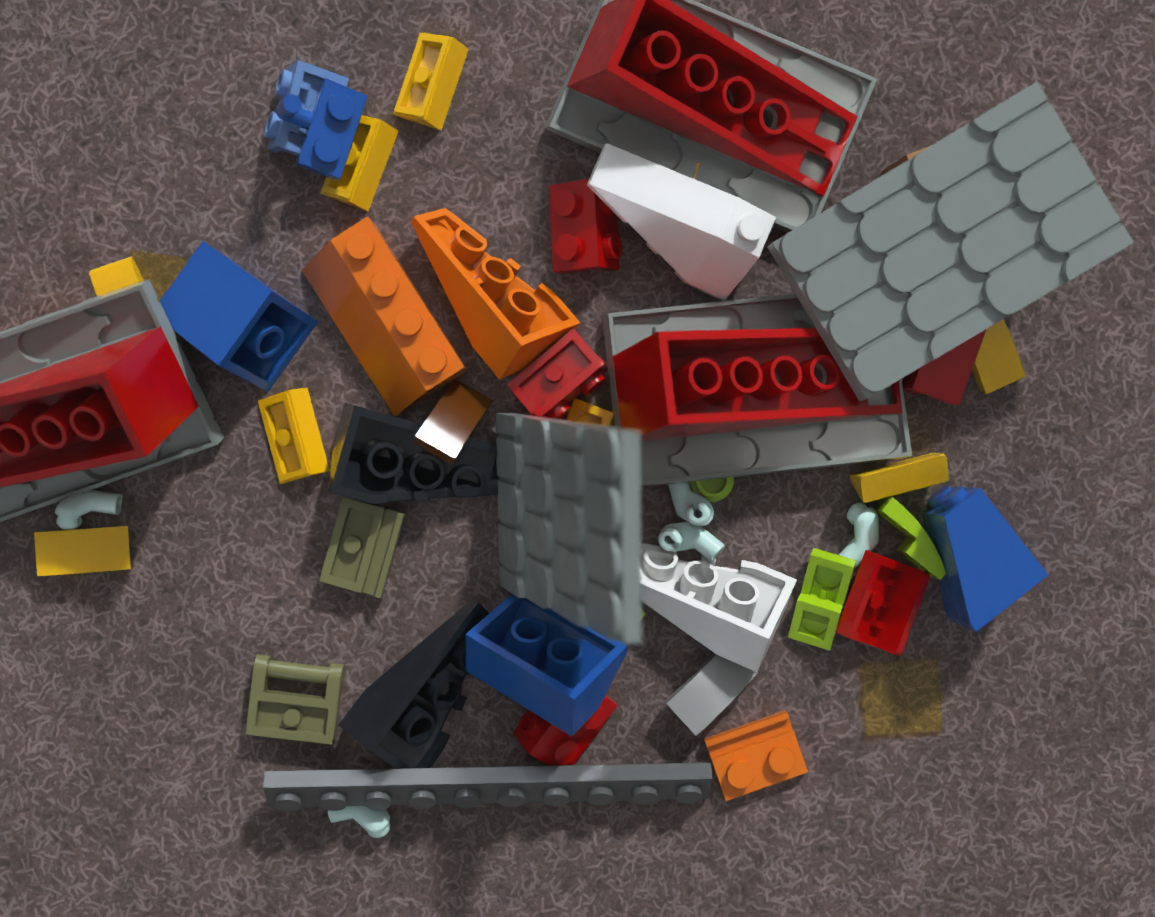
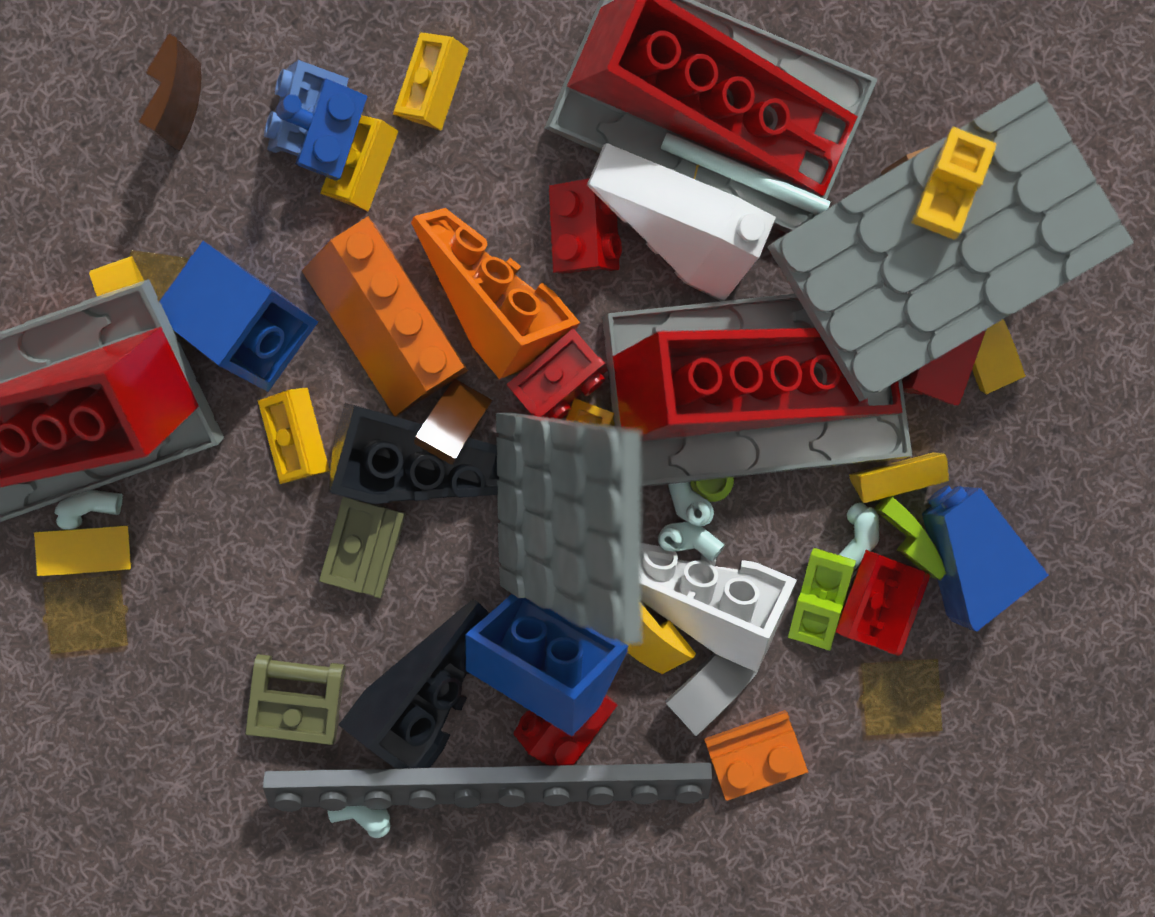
none -> clear yellow piece [43,574,128,654]
none -> reddish brown slope [138,33,202,151]
none -> yellow slope [627,603,696,674]
none -> light aqua bar [661,132,830,215]
none -> yellow slope [911,127,997,240]

